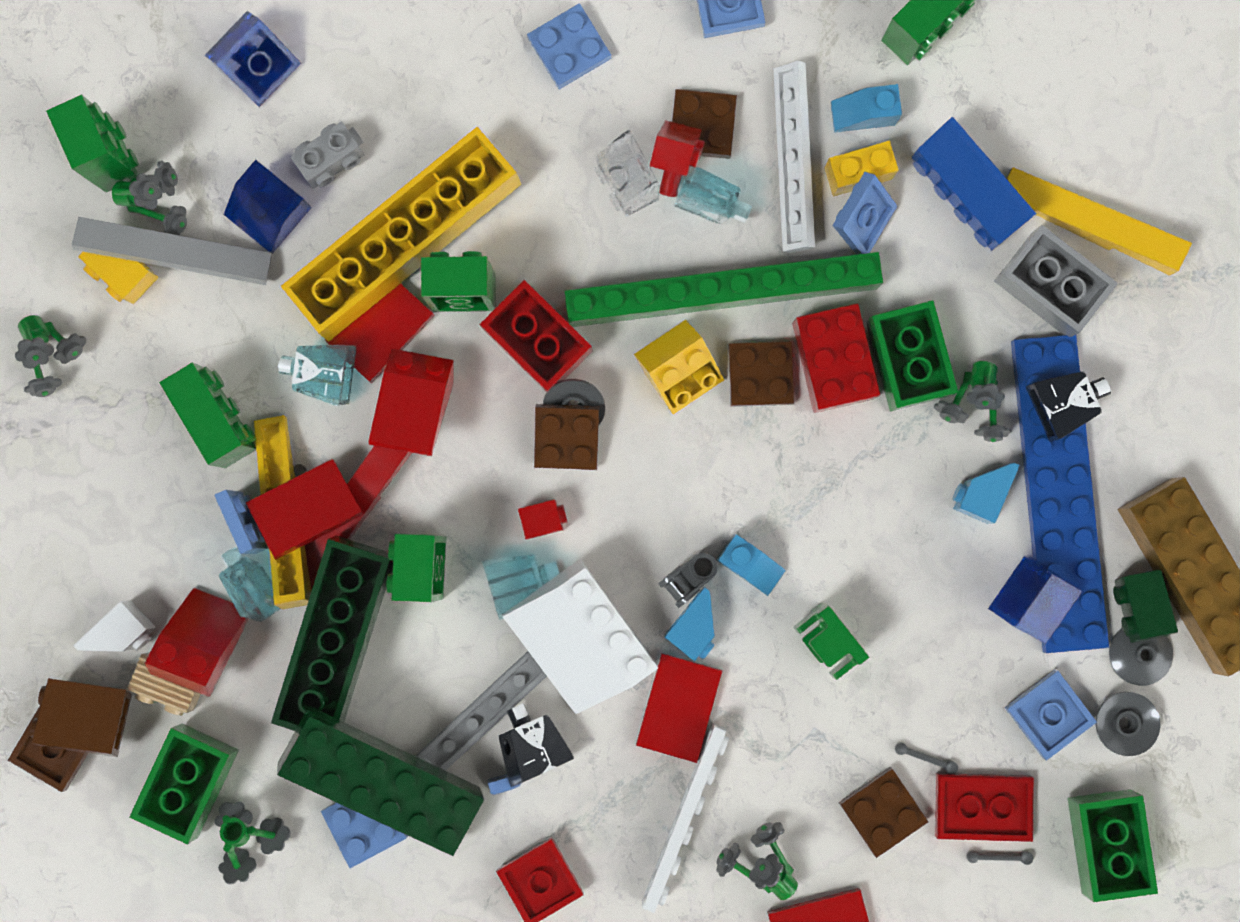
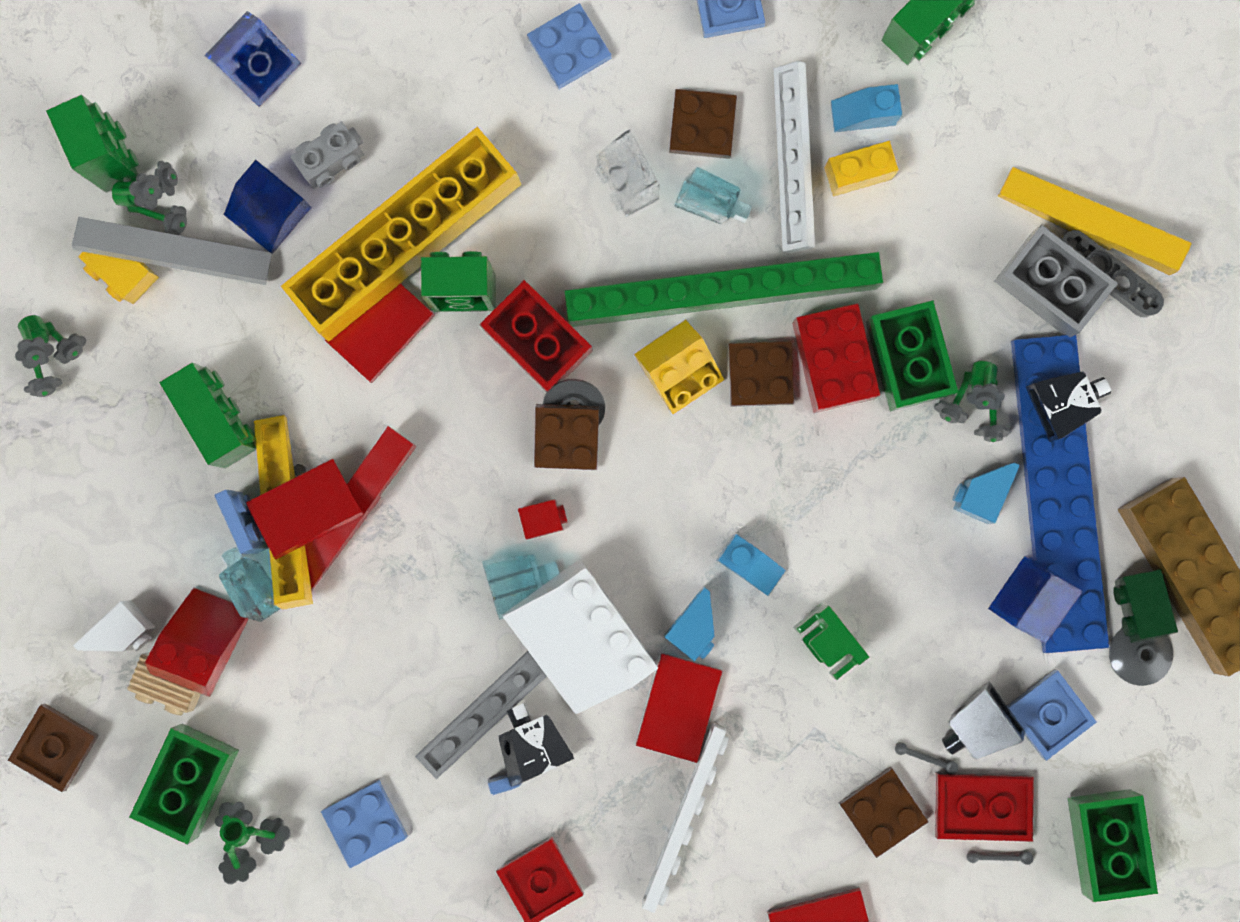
reddish brown brick [30,678,132,757] -> none
dark green brick [271,535,393,731] -> none
dark green brick [277,706,484,856] -> none
clear light blue torso [278,345,357,406] -> none
red slope [368,348,454,456] -> none
green brick [386,534,447,602] -> none
red brick [649,120,705,197] -> none
dark grey piece [658,552,718,608] -> none
dark grey plant [716,822,798,900] -> none
medium blue plate [832,172,897,255] -> none
blue slope [911,116,1036,251] -> none
dark grey dish [1095,692,1160,756] -> none
none -> torso [942,681,1026,759]
none -> dark grey beam [1060,230,1164,318]

